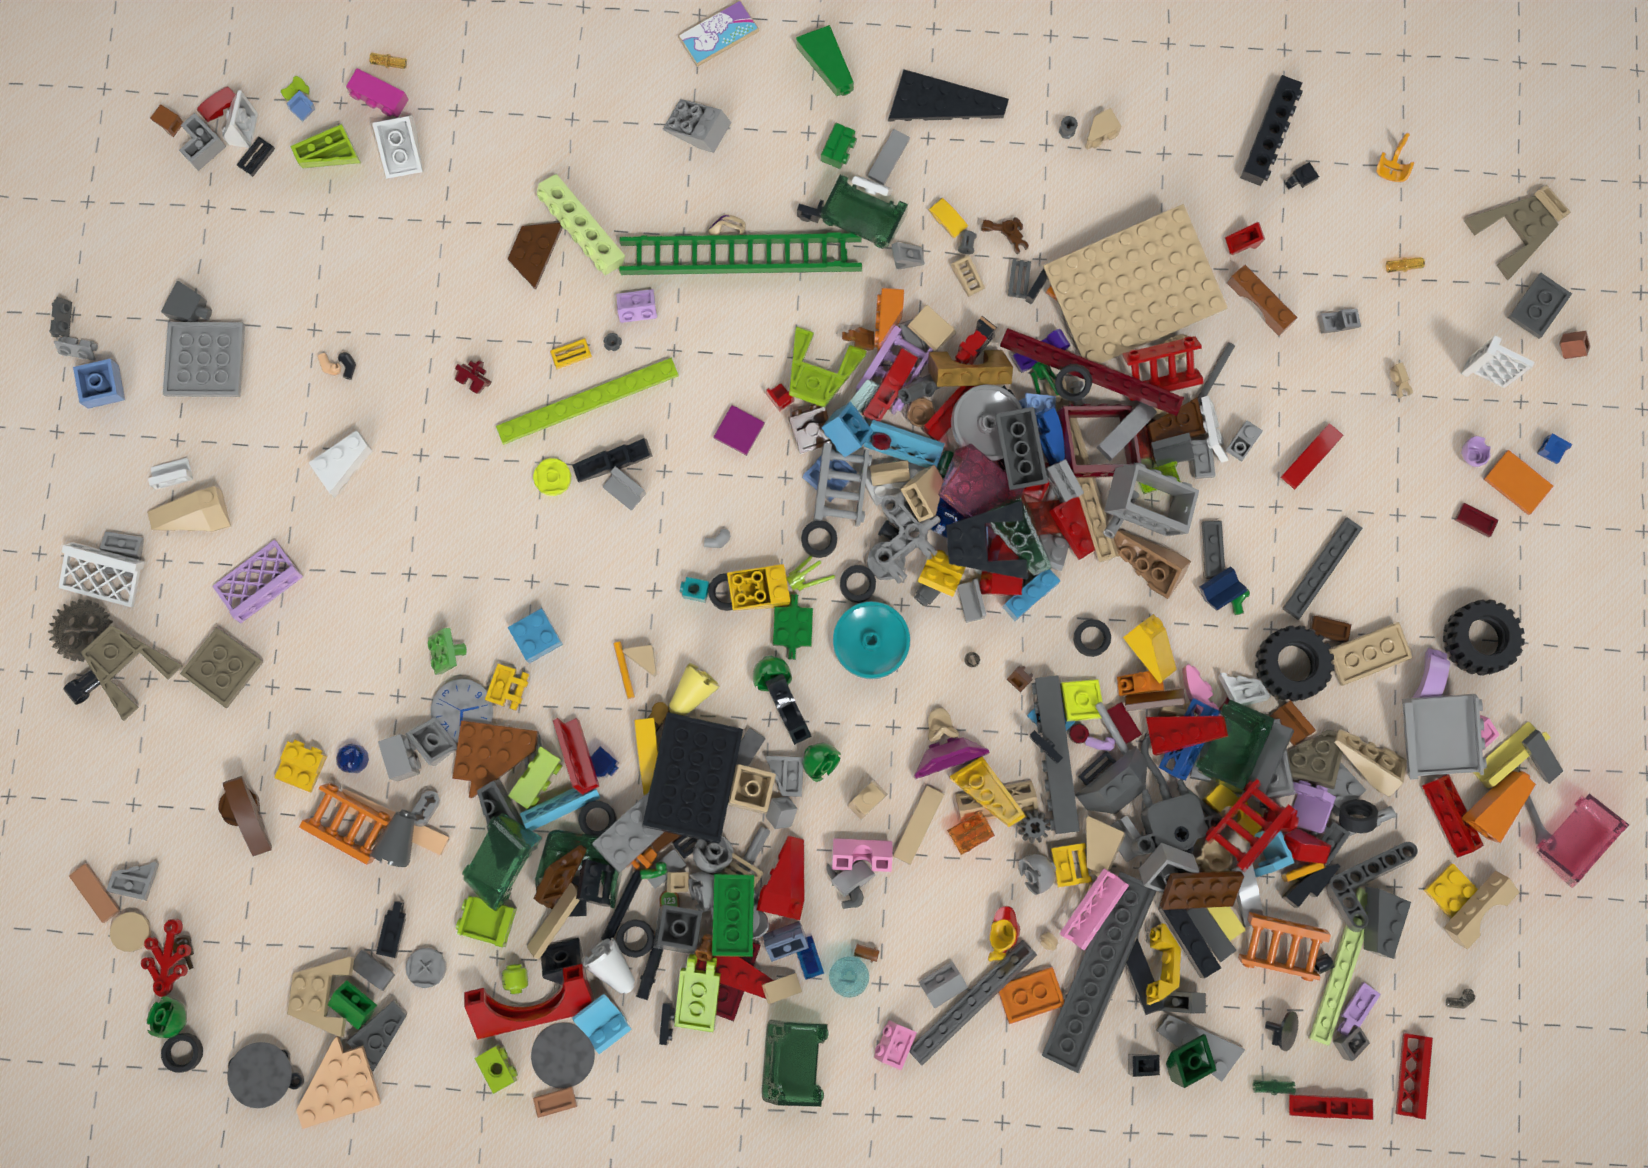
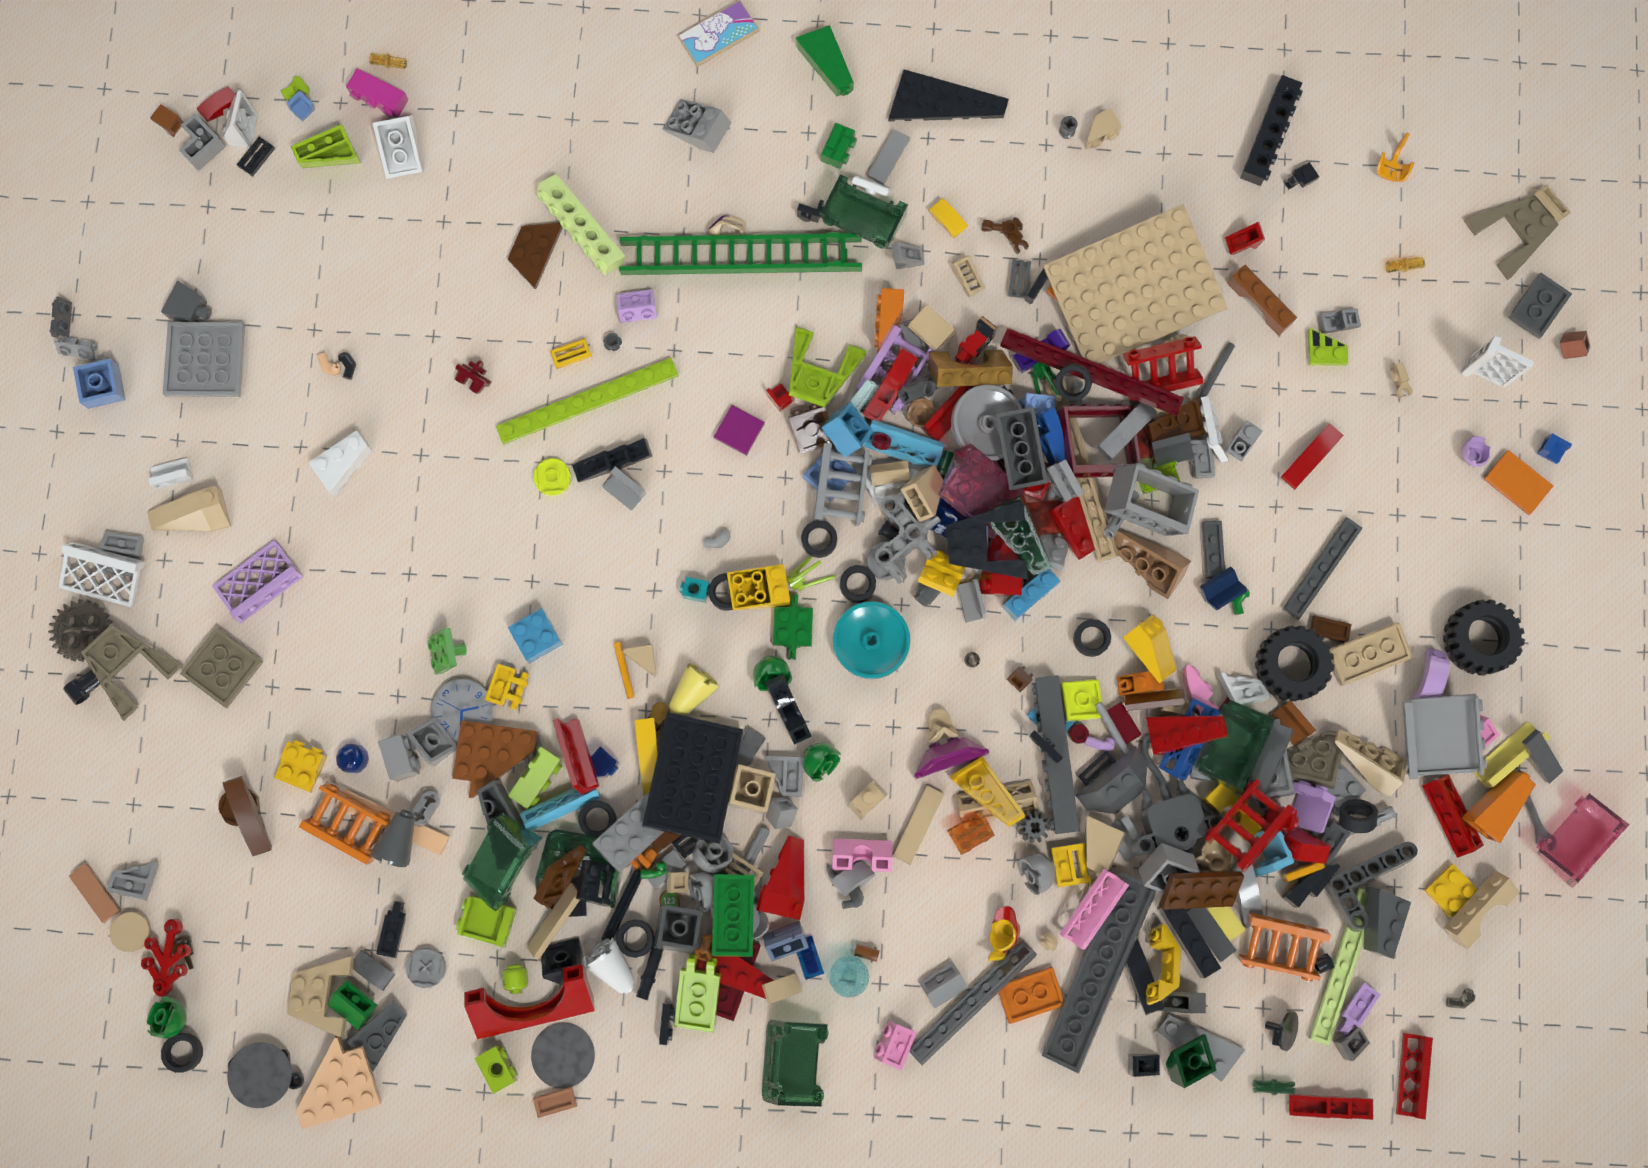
medium azure bracket [572,994,632,1054] -> none
dark orange plate [842,327,874,351] -> none
dark grey bush [958,231,977,254] -> none
dark red tile [1455,503,1499,538] -> none
none -> lime wing [1308,329,1348,366]

